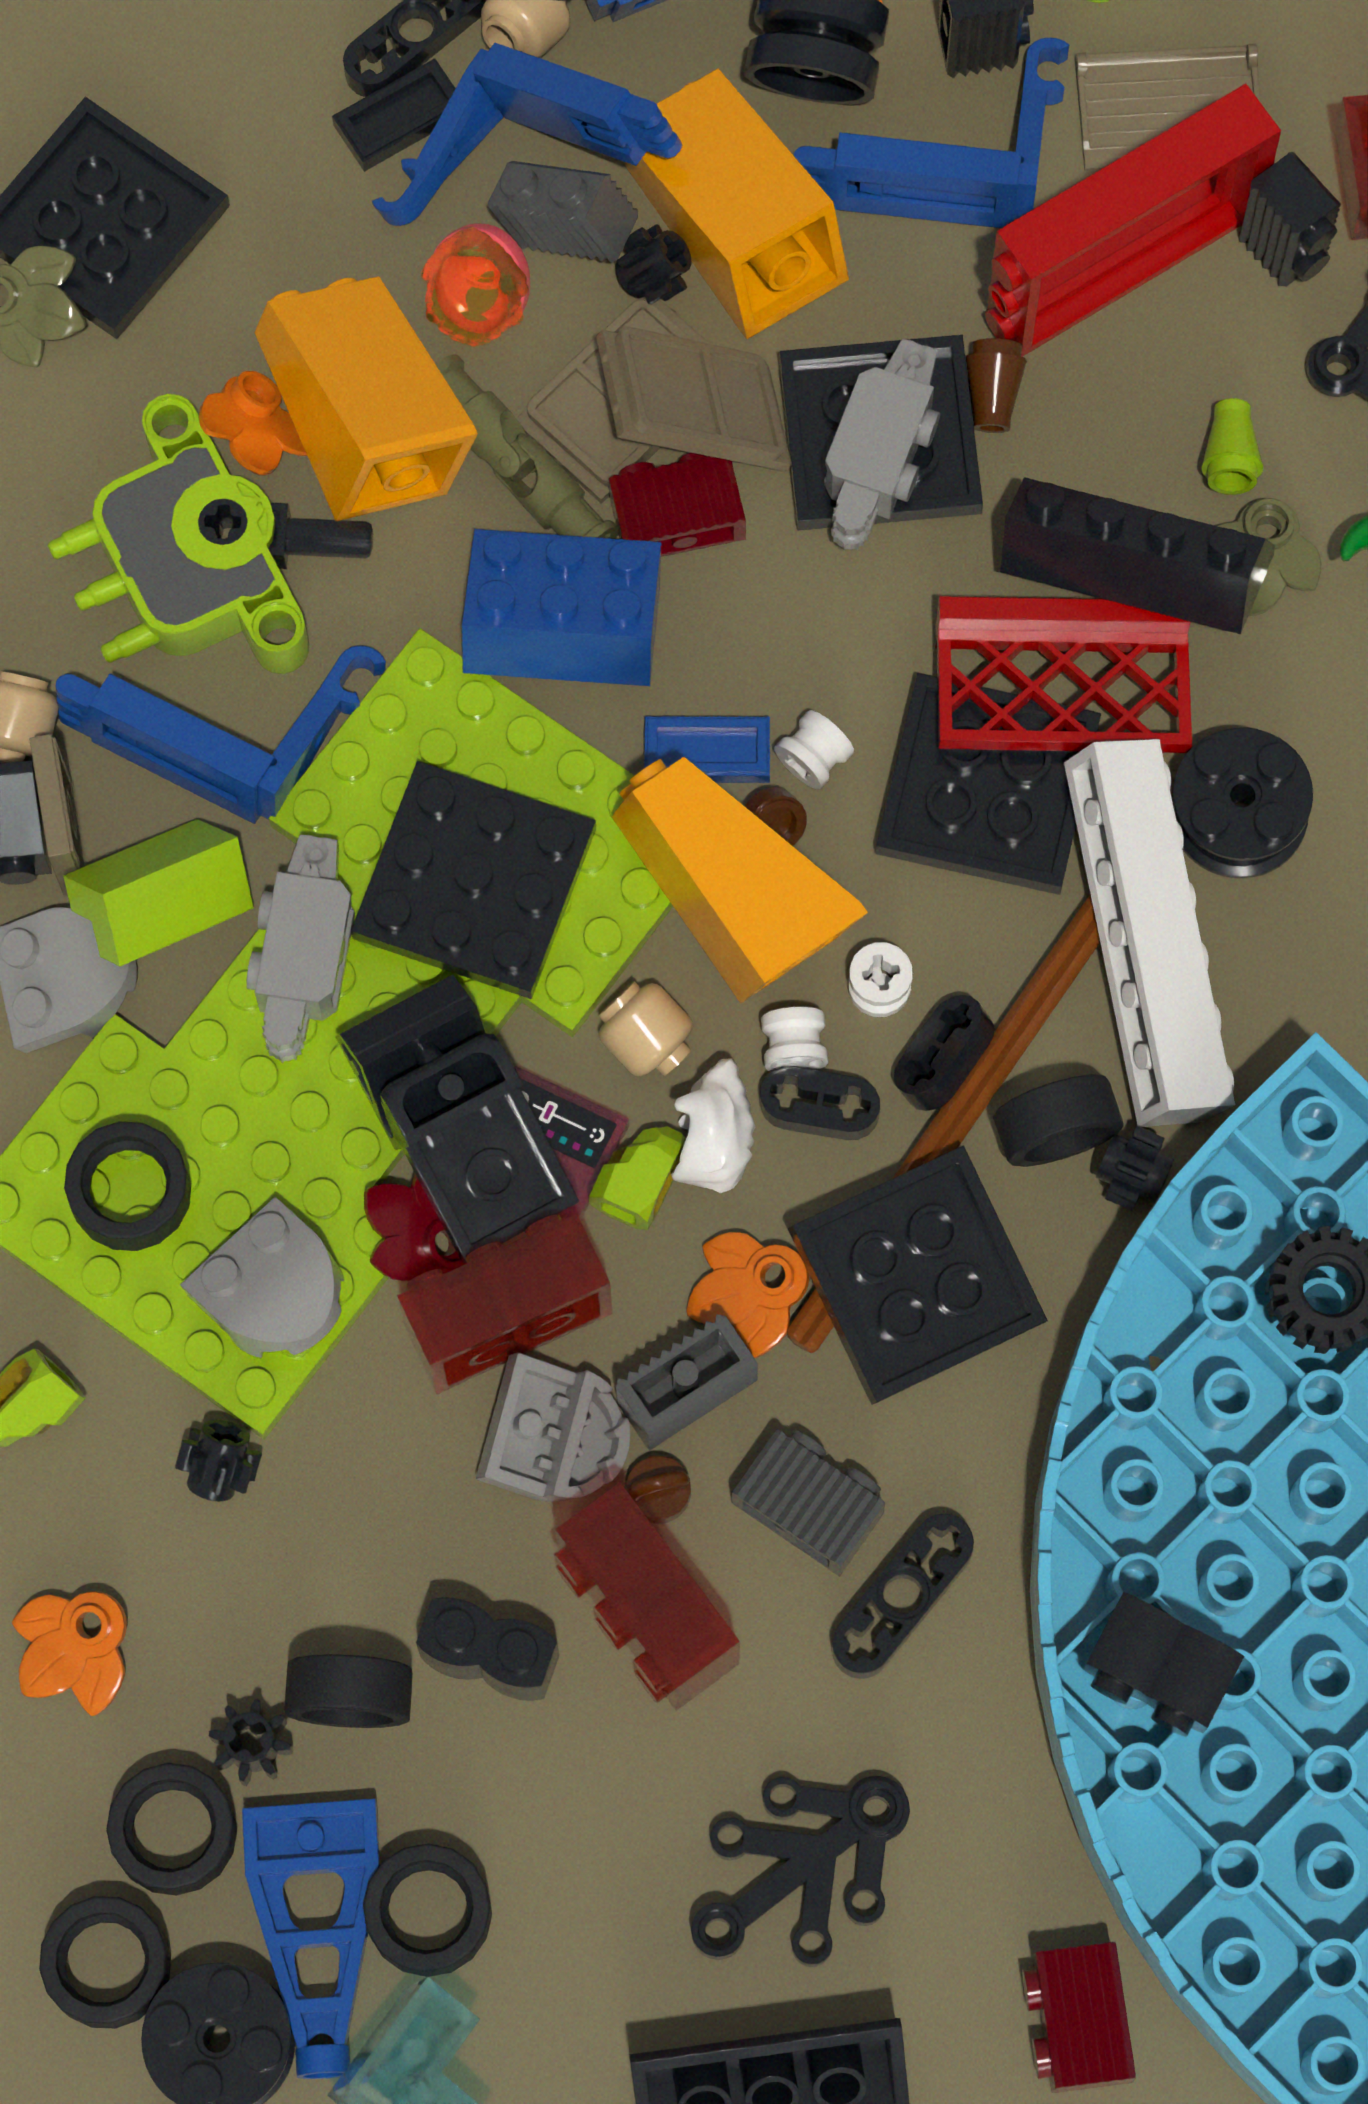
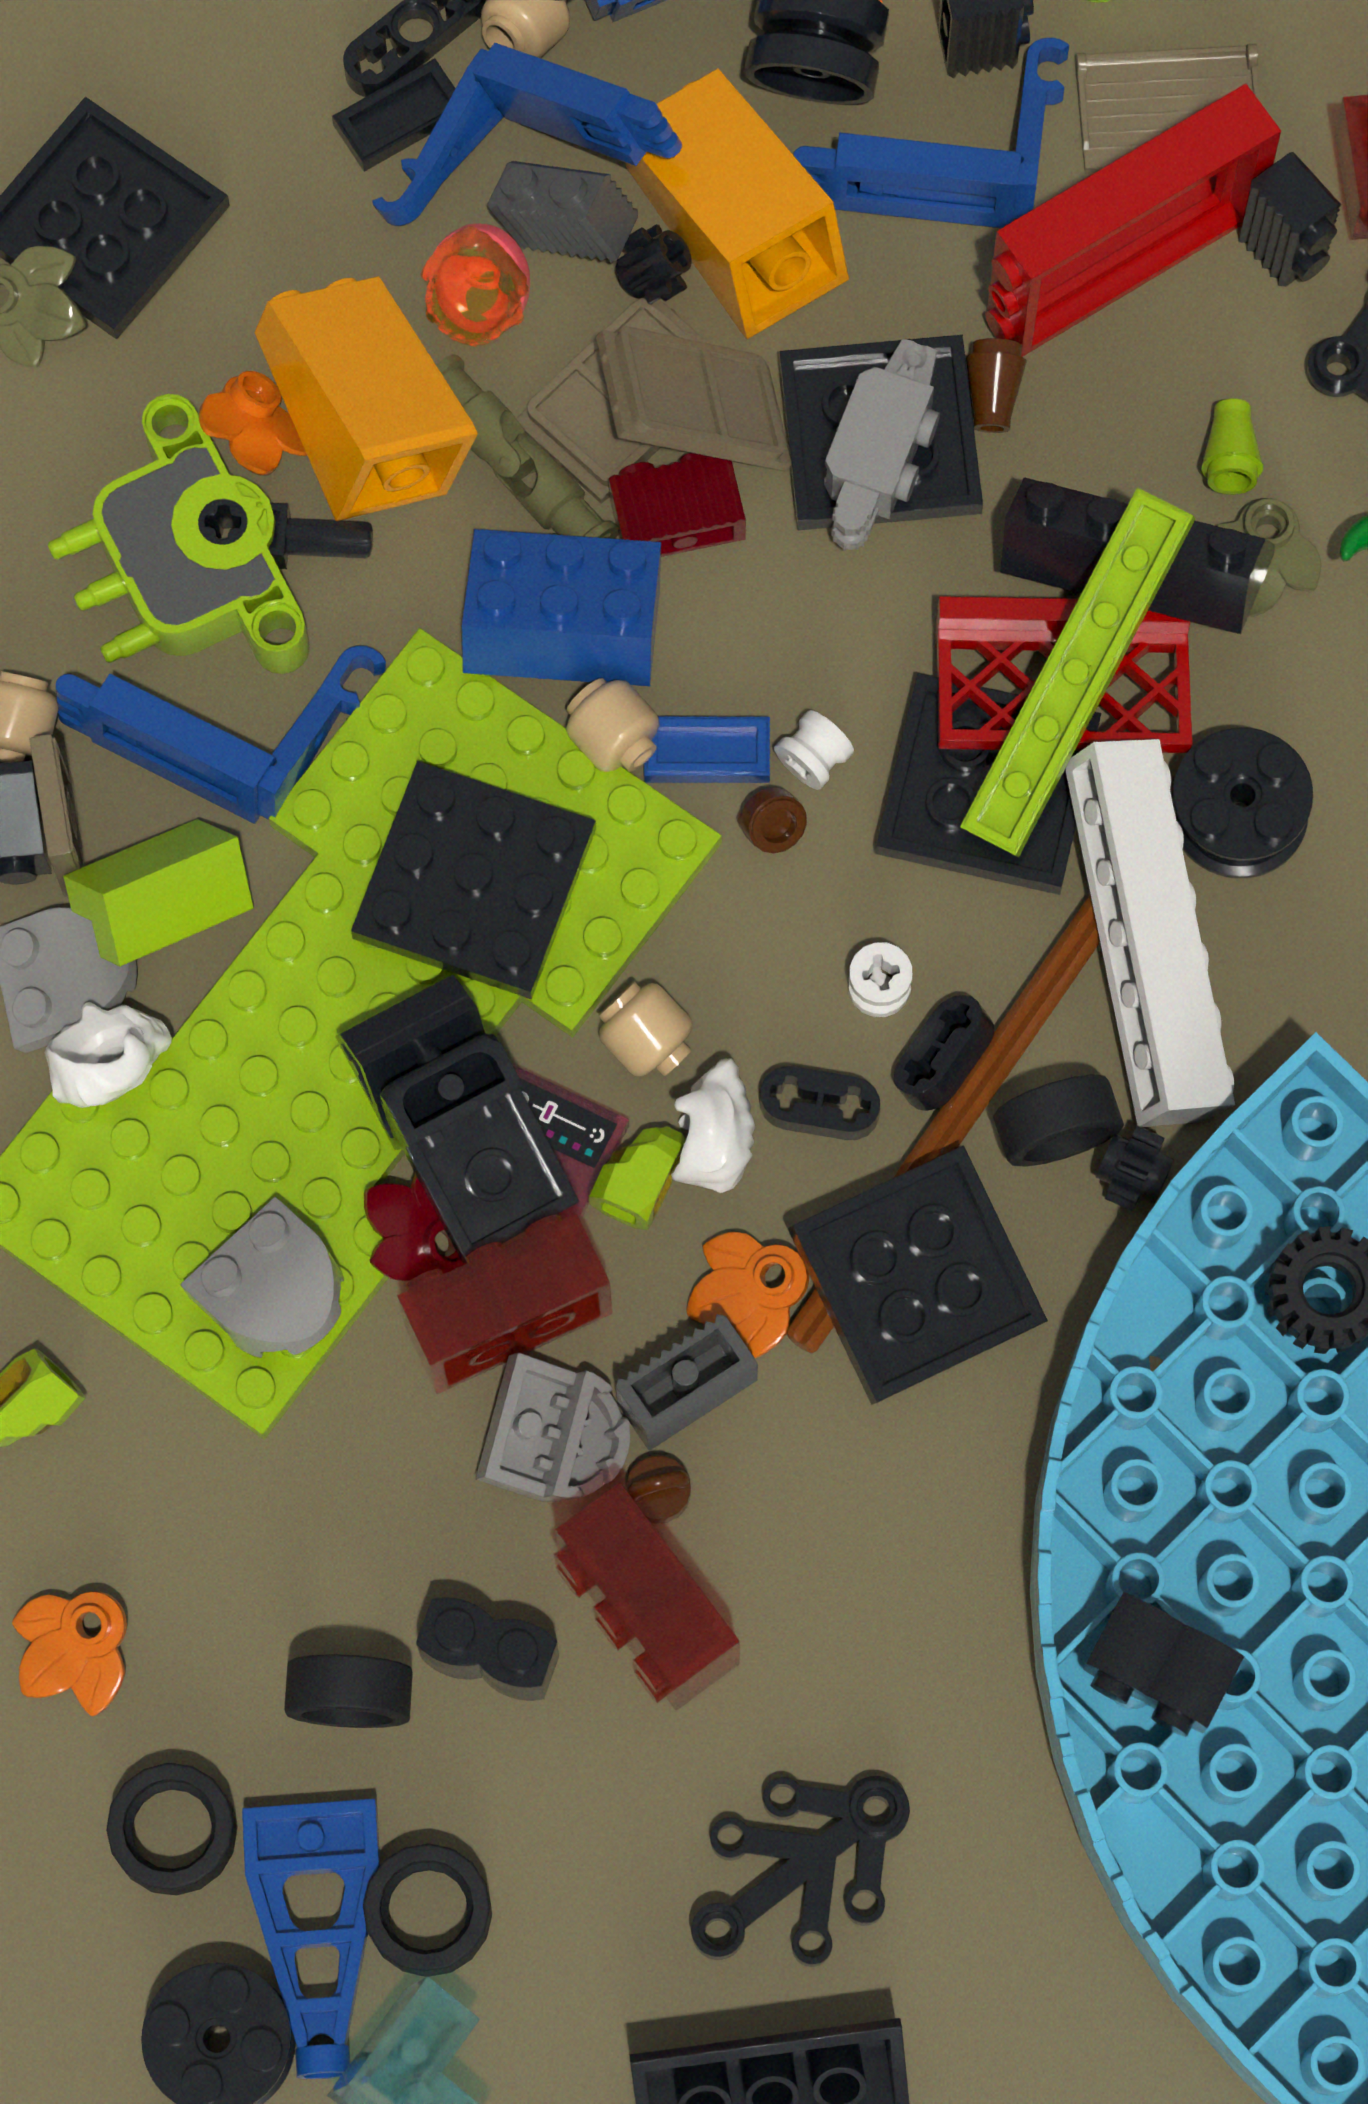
black tyre [39,1896,171,2029] -> none
black tyre [64,1121,191,1251] -> none
black gear [175,1420,262,1502] -> none
black gear [208,1699,293,1786] -> none
light grey hinge [247,835,355,1063] -> none
light orange slope [611,757,868,1004] -> none
dark grey brick [732,1429,885,1577] -> none
white wheel [761,1007,828,1072] -> none
black beam [832,1514,974,1679] -> none
dark red brick [1022,1942,1136,2093] -> none
none -> white hair [44,1002,172,1108]
none -> tan head [566,678,660,772]
none -> lime tile [960,488,1196,857]

